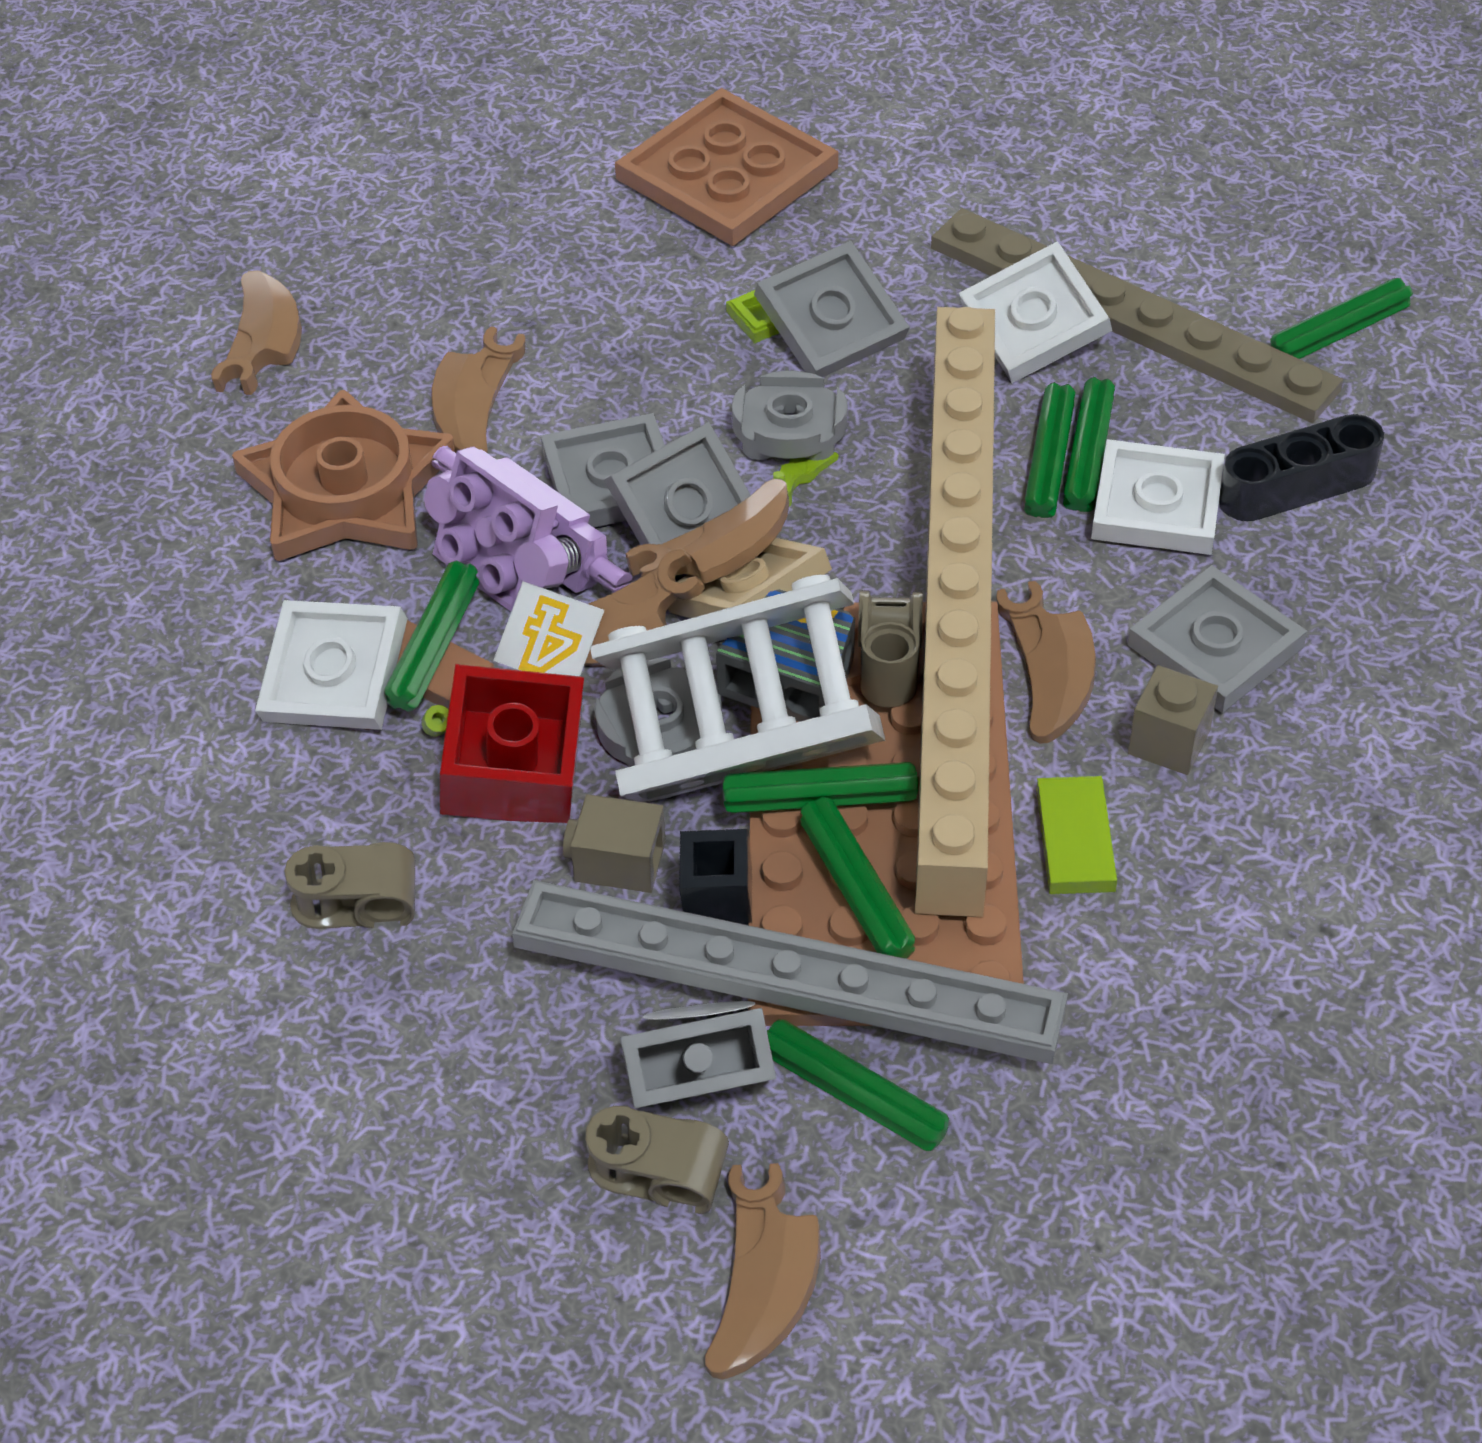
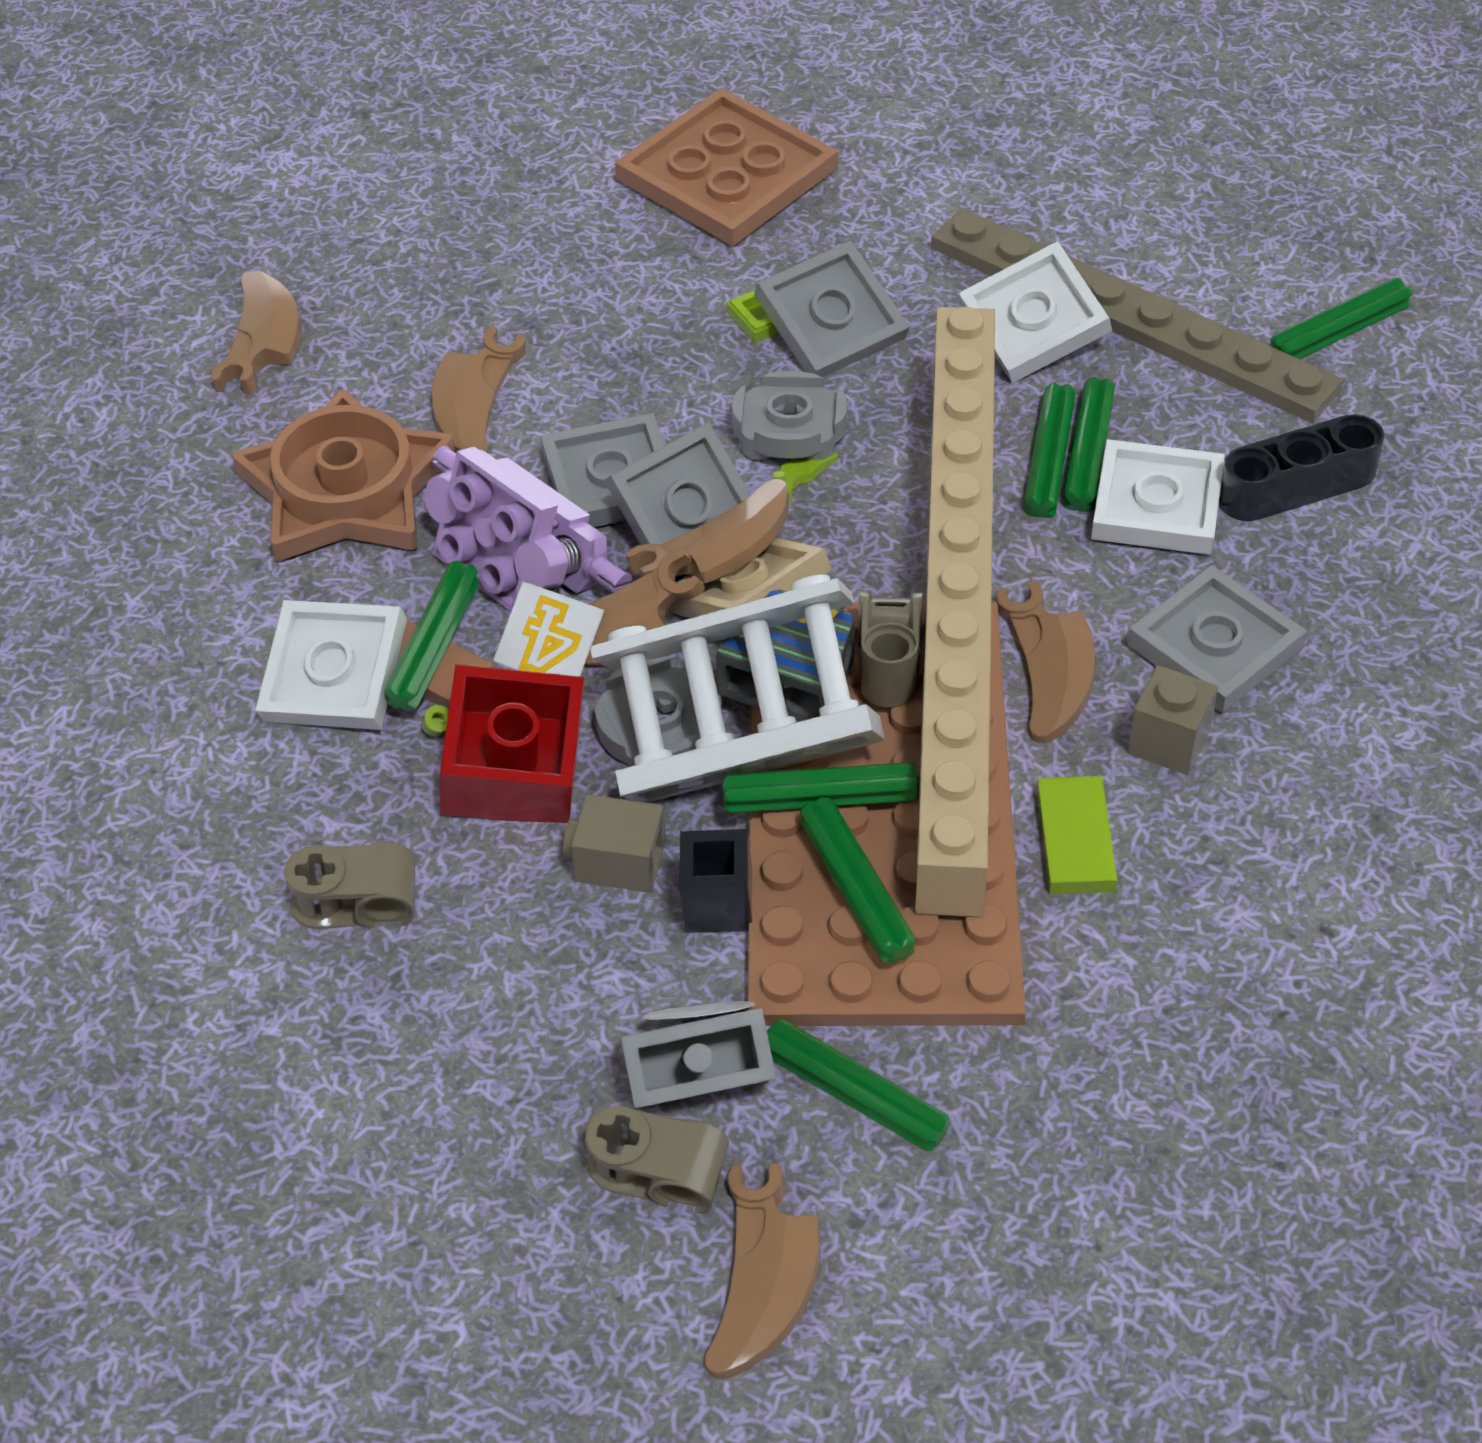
light grey tile [512,880,1068,1065] -> none

